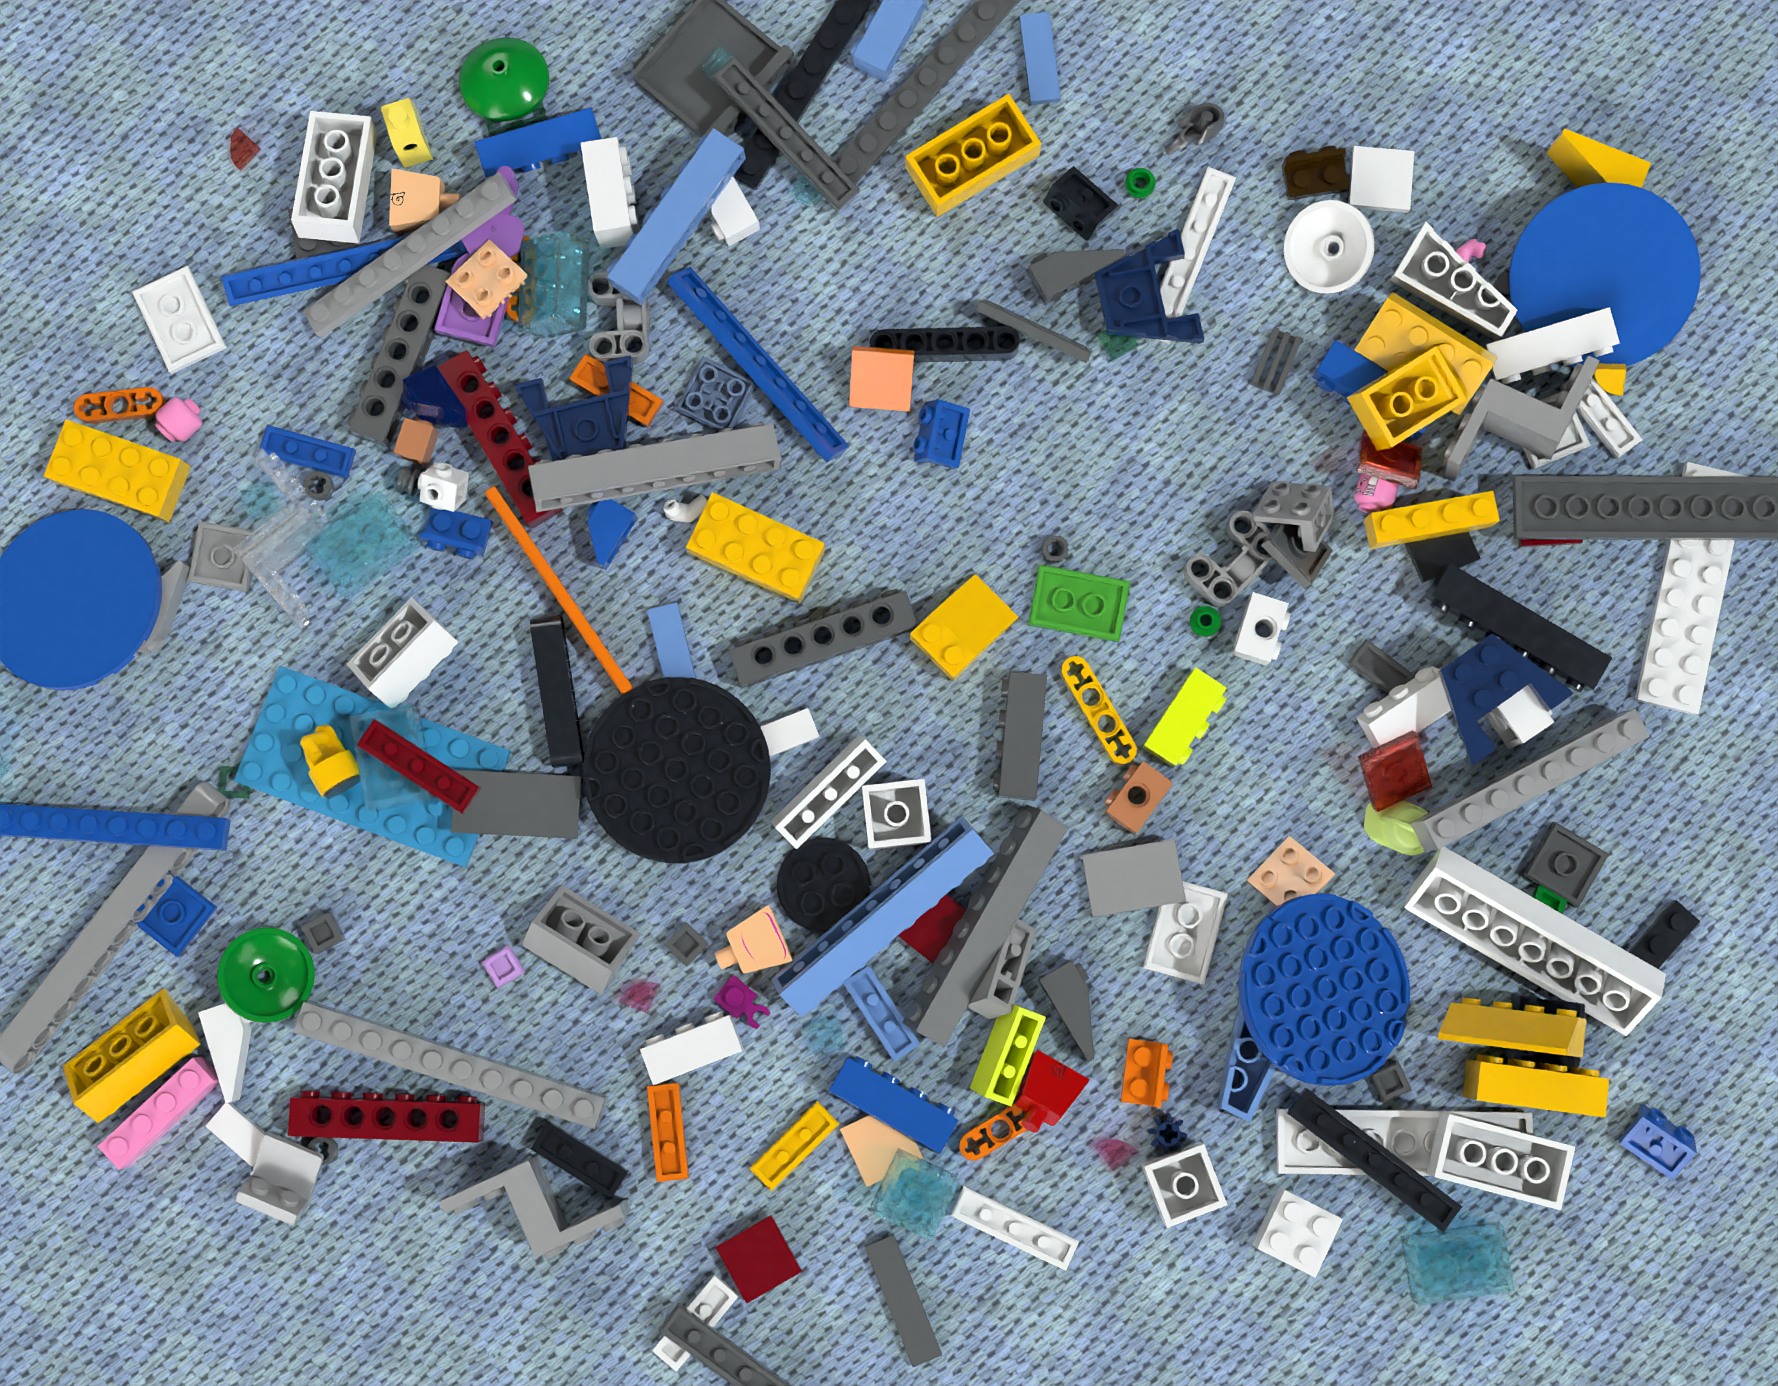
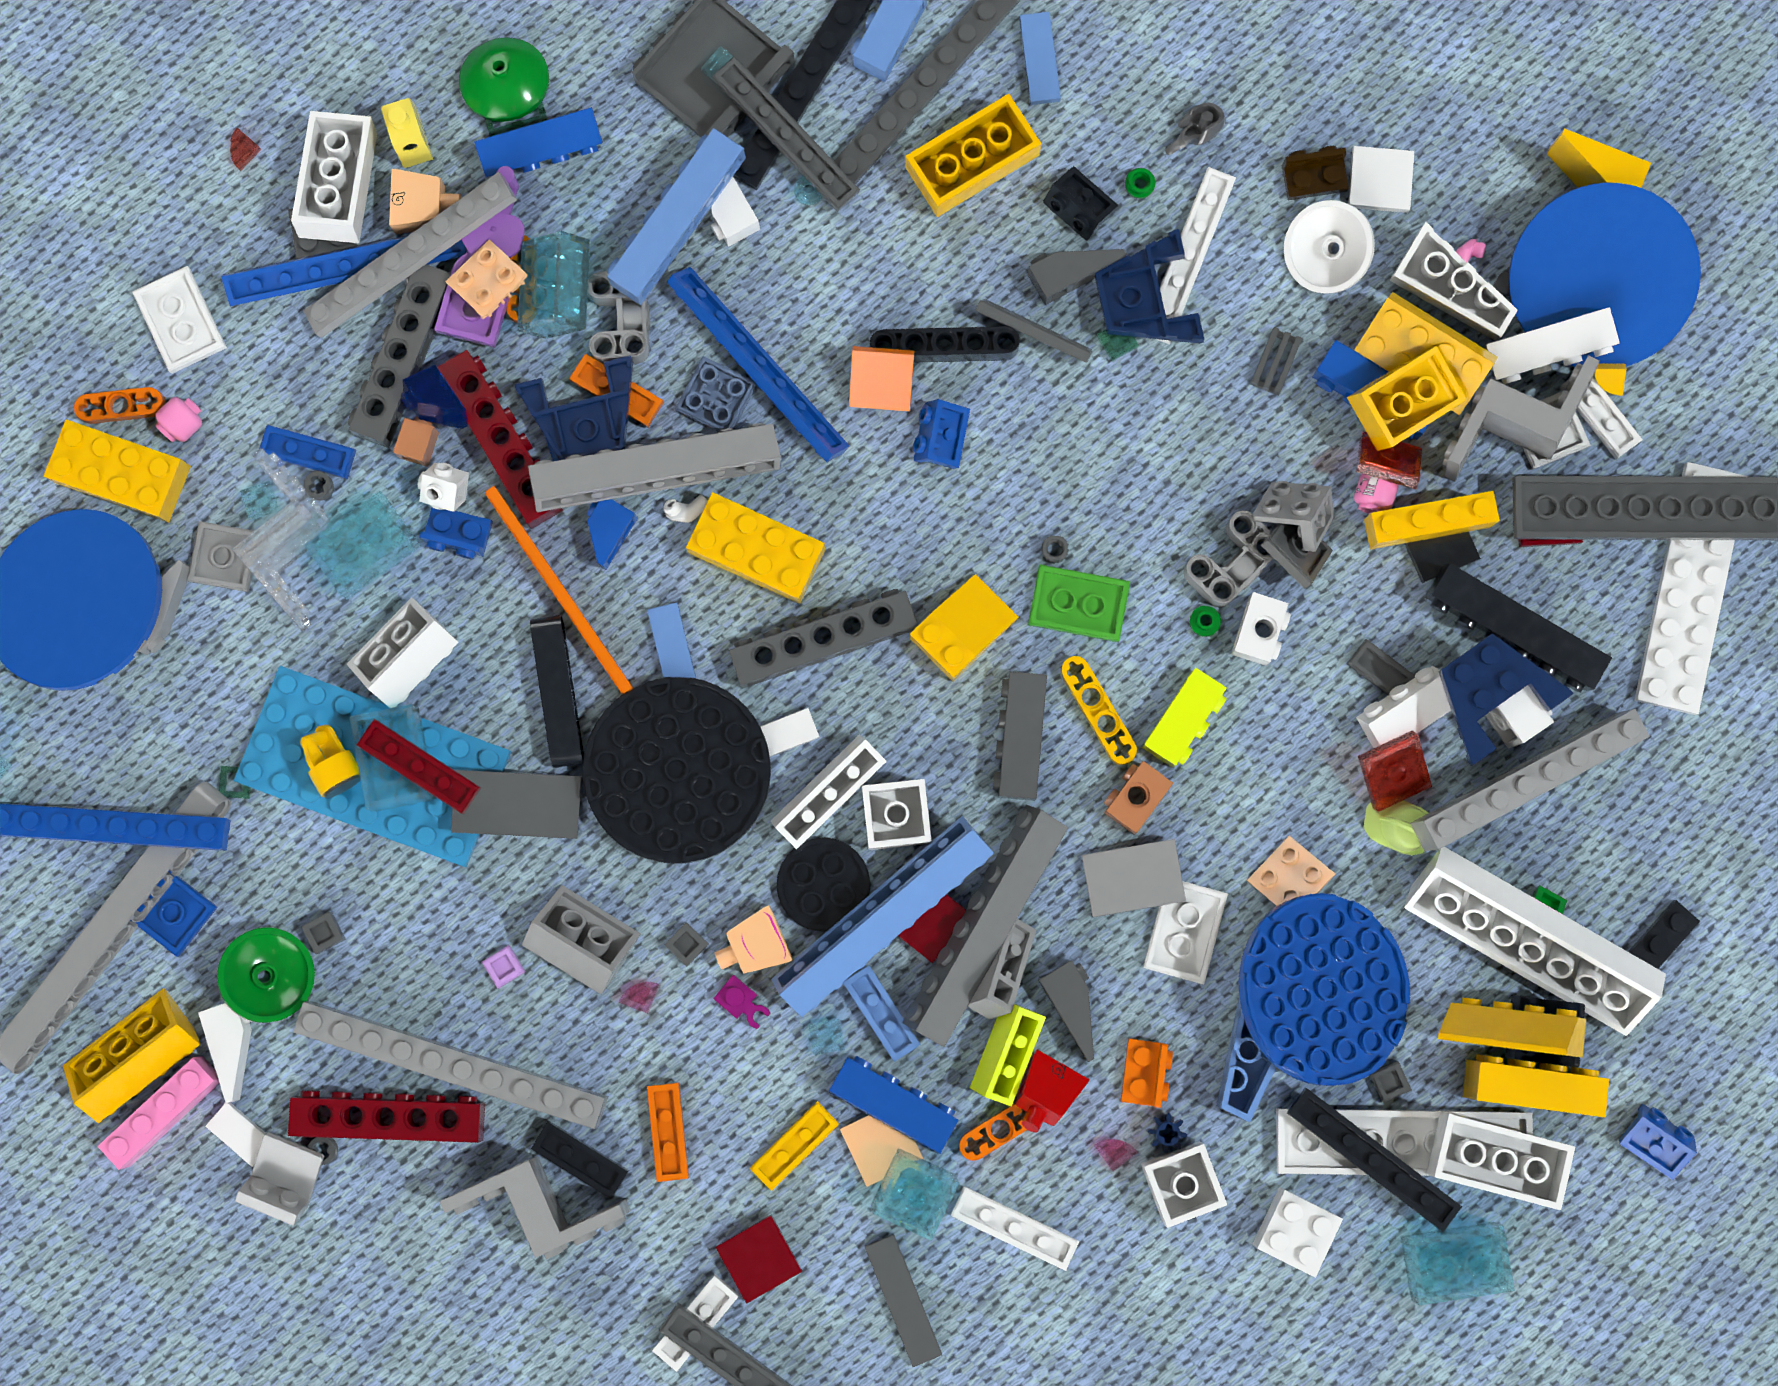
dark grey bush [396,466,421,497] -> none
white brick [581,137,641,249] -> none
white brick [640,1011,744,1085] -> none
dark grey tile [1522,822,1609,908] -> none

